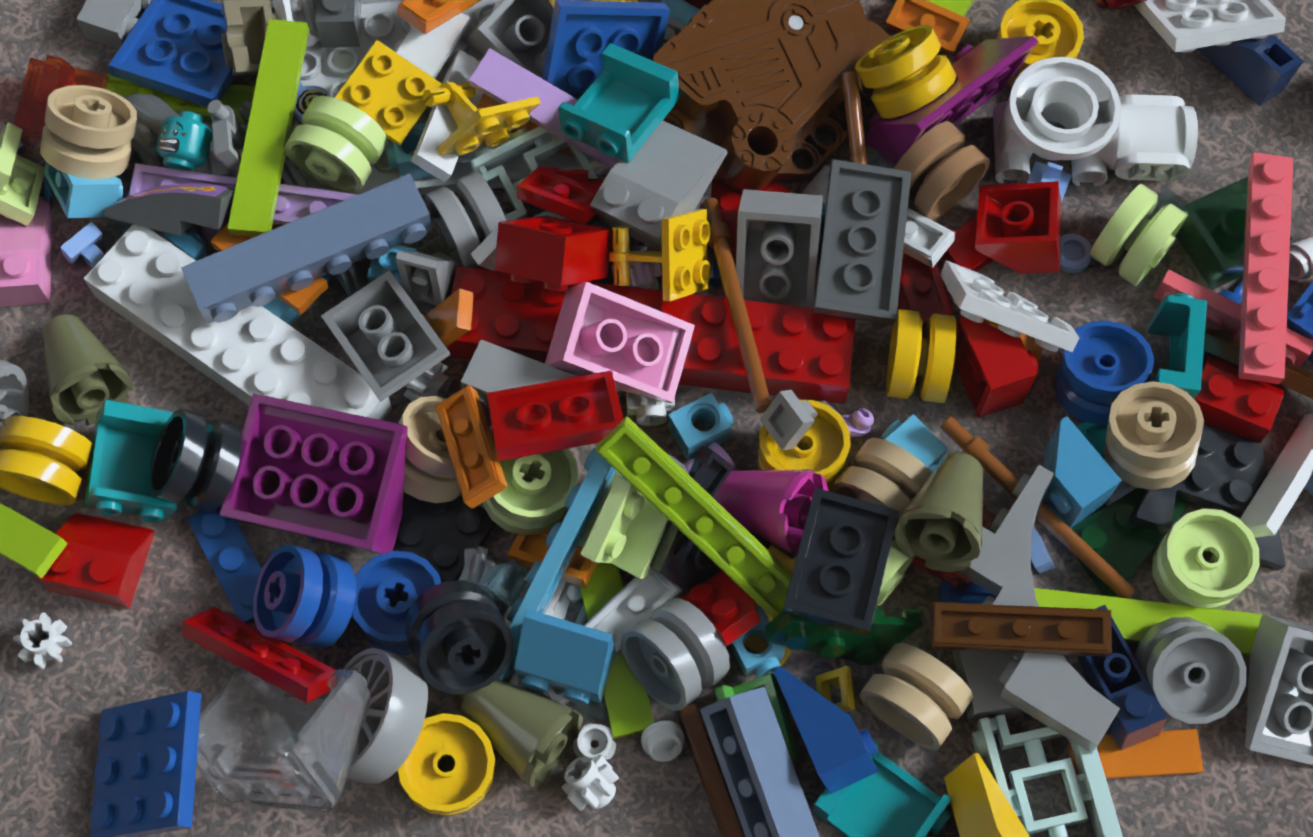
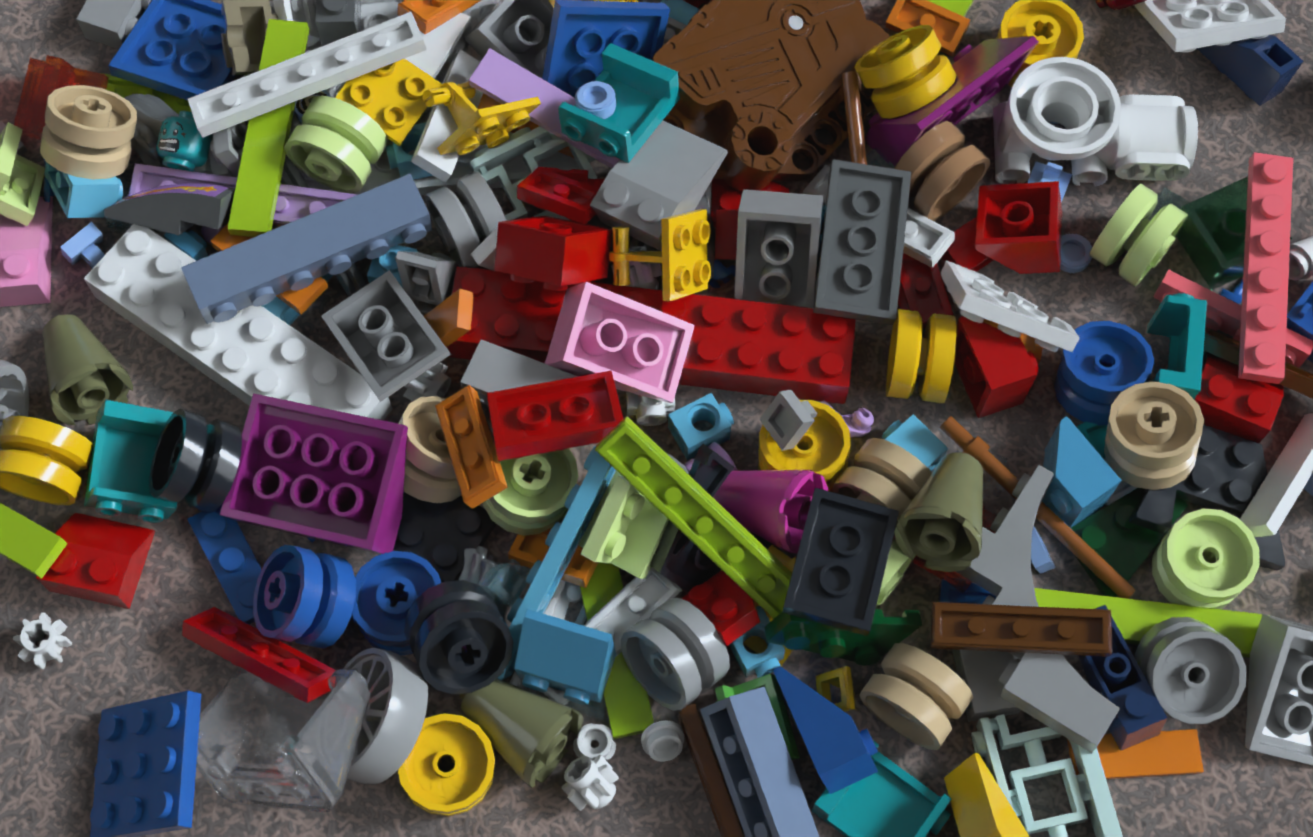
dark orange bar [702,198,771,413] -> none
none -> white plate [188,12,427,138]
none -> light blue tile [575,81,616,119]

